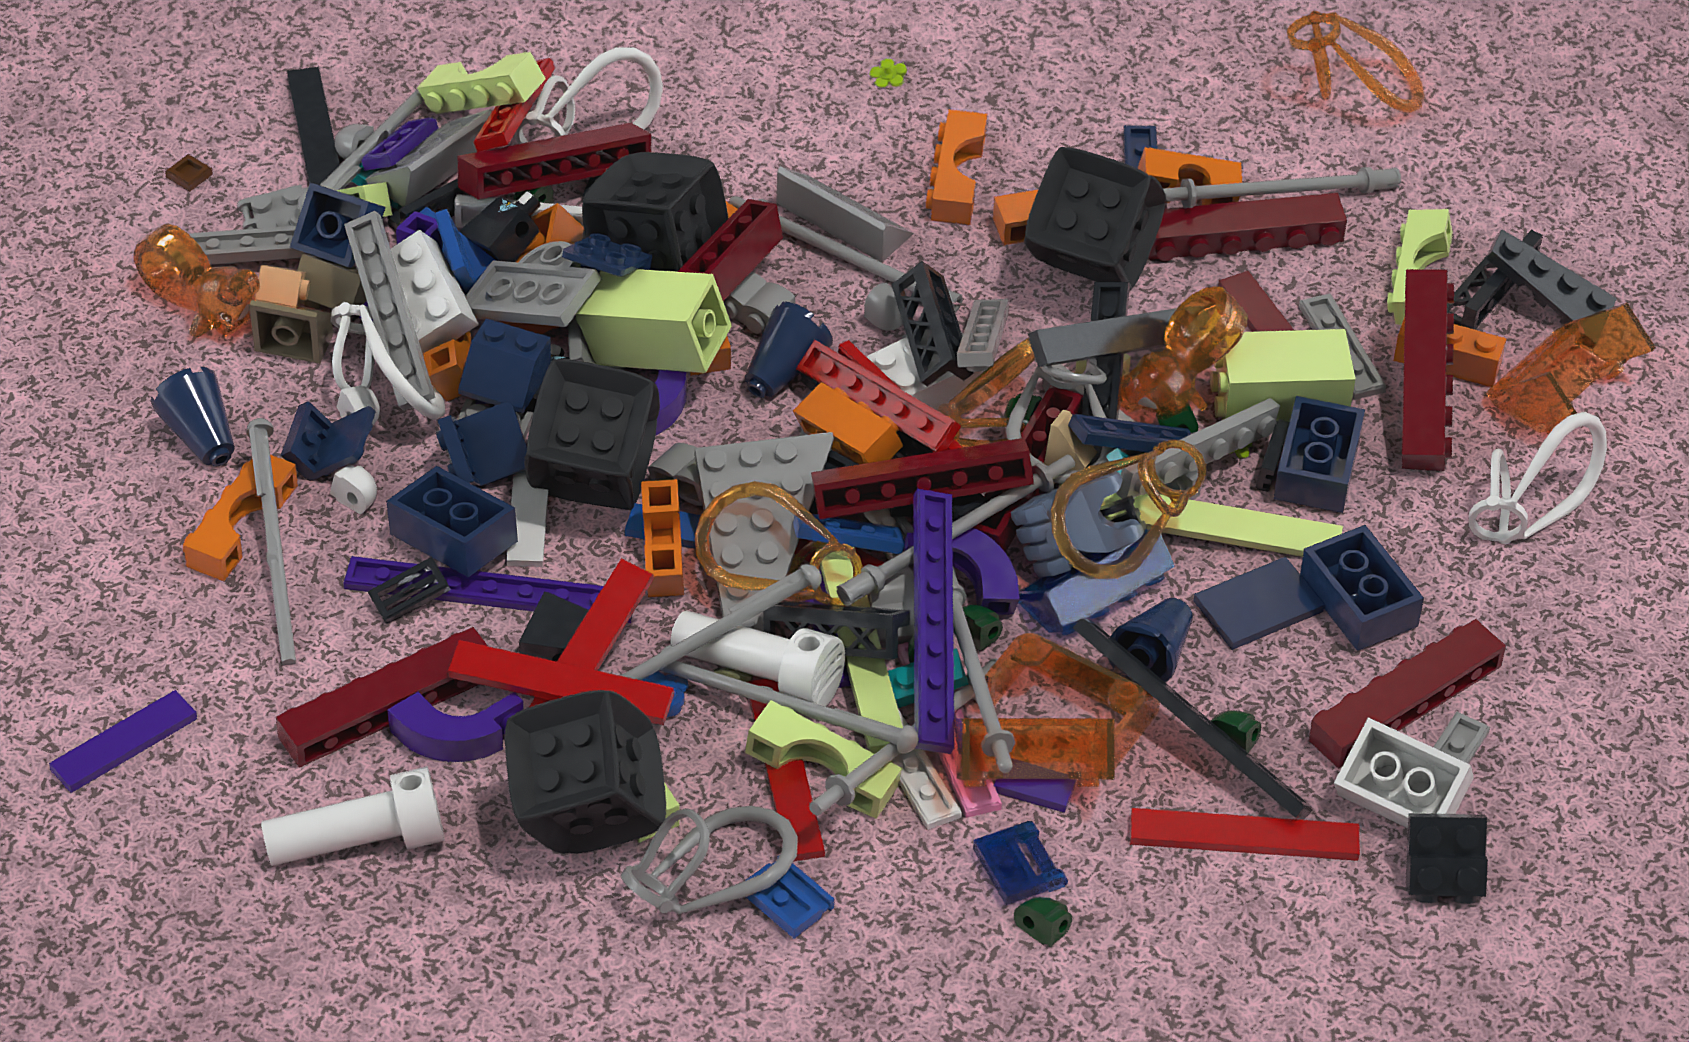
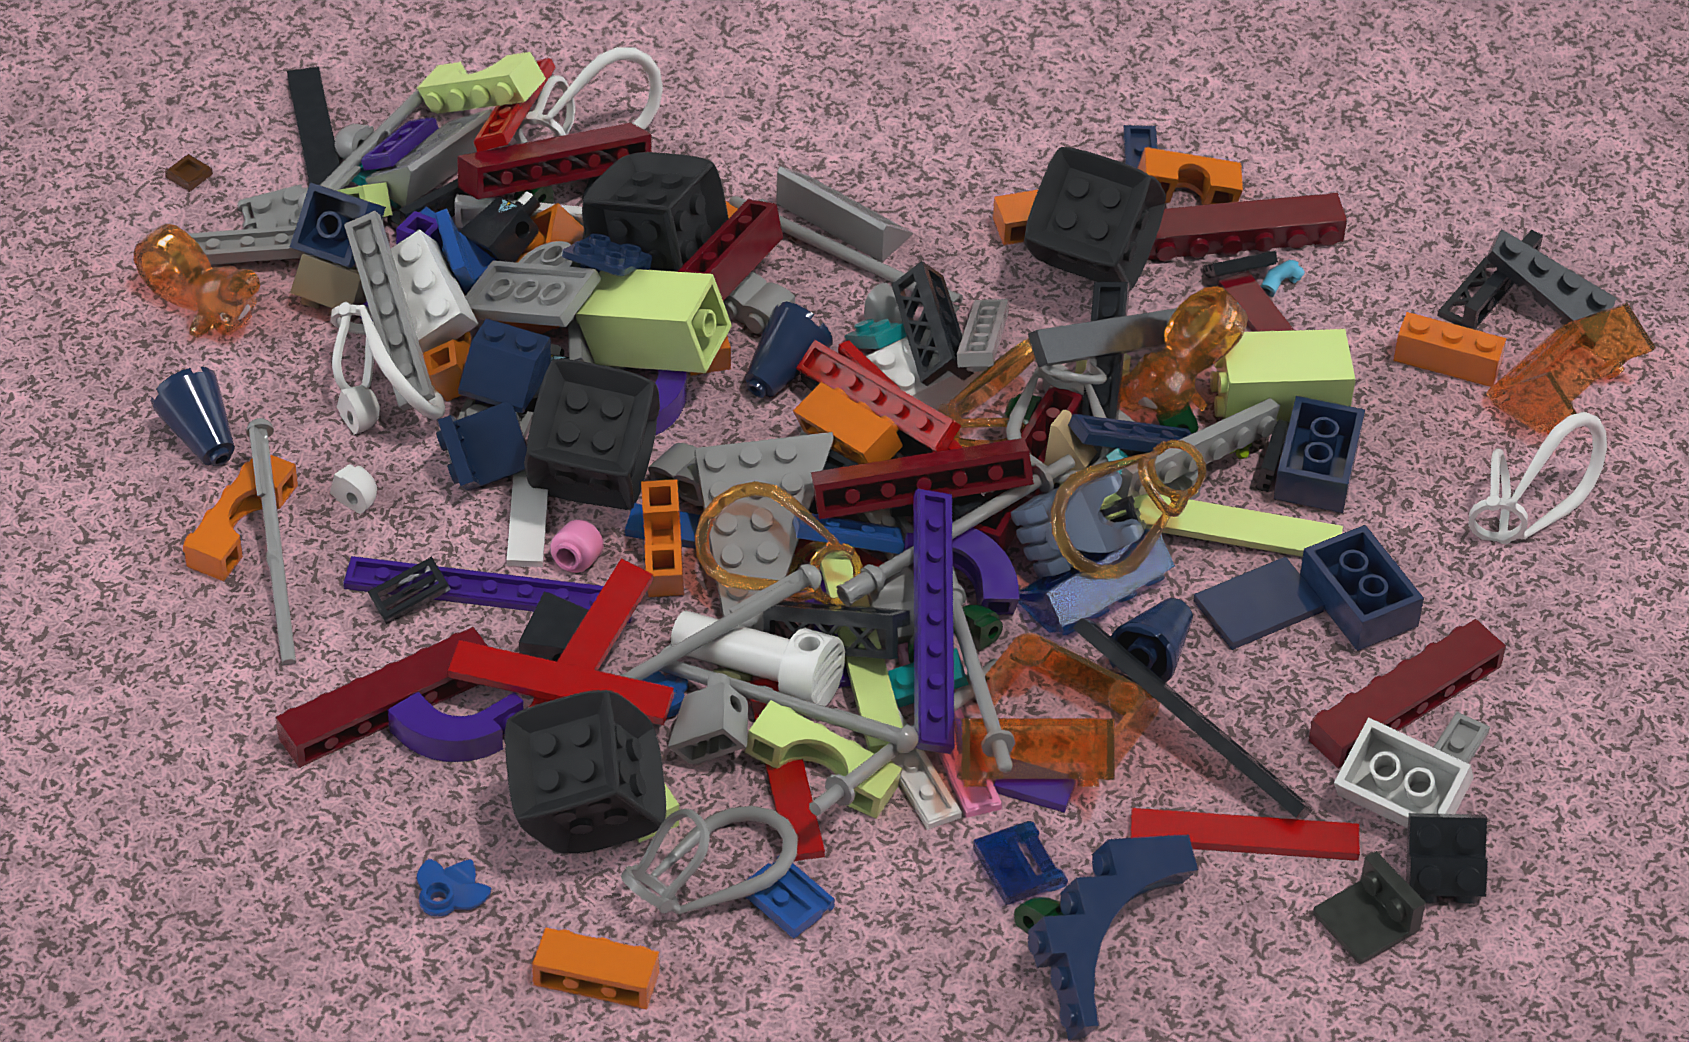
dark purple tile [49,690,197,793] -> none
dark tan slope [249,300,333,364] -> none
light nougat brick [255,265,310,307] -> none
white piece [261,766,445,866] -> none
dark blue bracket [280,401,376,481] -> none
dark blue brick [386,466,518,577] -> none
lime plant [870,59,907,87] -> none
orange arch [926,109,987,225] -> none
light grey bar [1163,167,1401,208] -> none
dark green piece [1210,710,1261,753] -> none
clear orange animal [1287,11,1425,113] -> none
light grey tile [1299,293,1386,400] -> none
yellowish green arch [1387,209,1453,325] -> none
dark red brick [1402,269,1454,471] -> none
none -> blue plate [417,859,491,917]
none -> orange brick [532,927,659,1010]
none -> bright pink head [550,519,604,573]
none -> light grey torso [668,673,748,764]
none -> teal plate [844,319,907,349]
none -> dark blue arch [1028,834,1198,1041]
none -> black tile [1203,251,1278,278]
none -> medium azure arm [1261,260,1304,297]
none -> pearl dark grey bracket [1313,851,1426,964]

